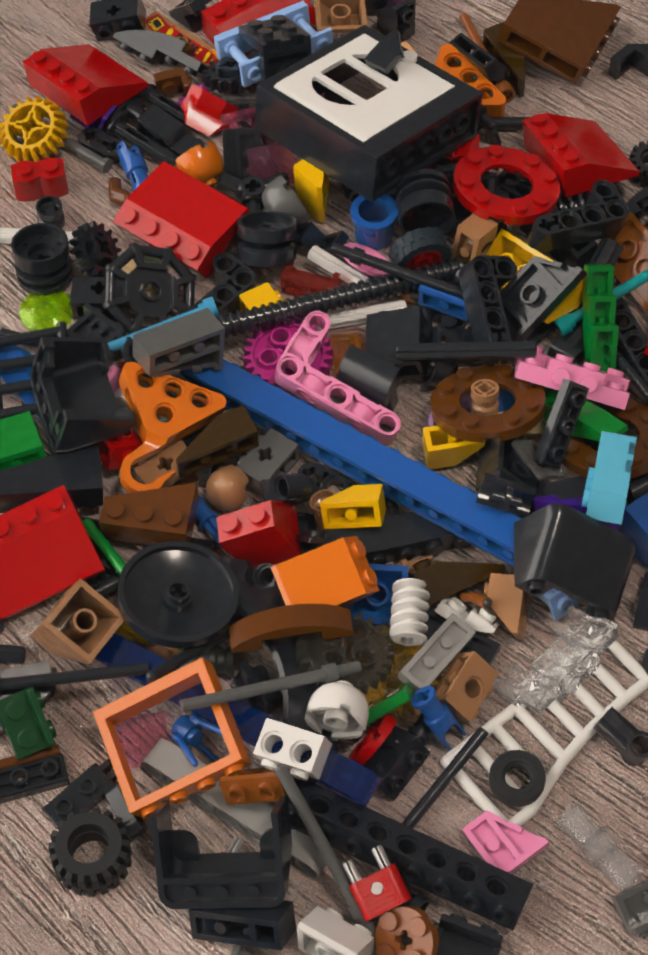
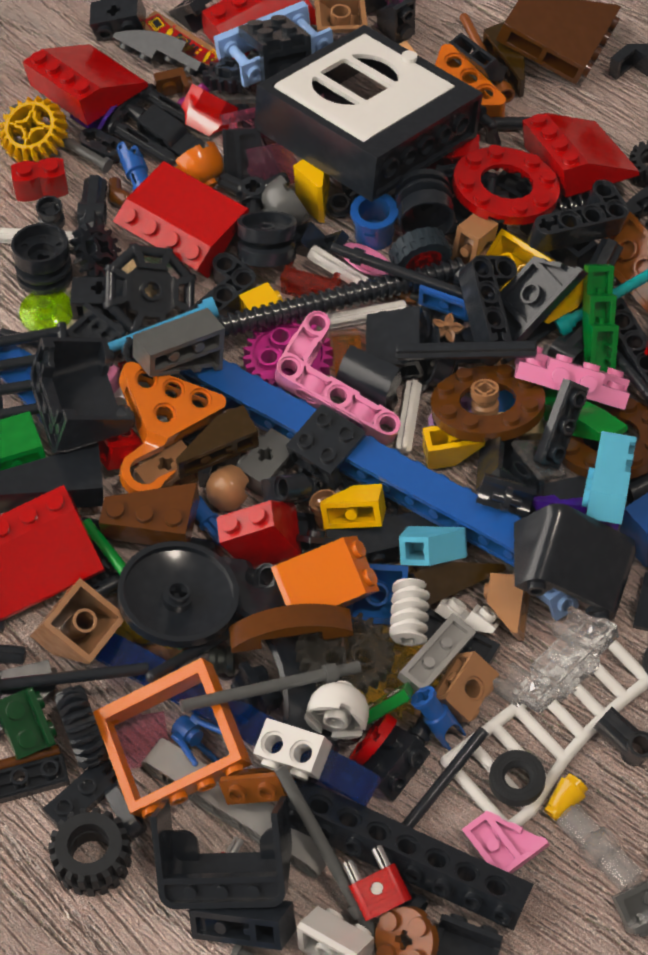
black slope [364,29,405,75] -> none
dark orange piece [456,589,492,609] -> none
none -> black gear [55,685,108,769]
none -> black piece [77,175,107,226]
none -> black bracket [286,405,366,490]
none -> black plate [326,193,352,218]
none -> white axle [395,379,422,455]
none -> medium azure slope [399,526,467,566]
none -> medium nougat plant [432,312,465,343]
none -> yellow cone [544,773,588,822]

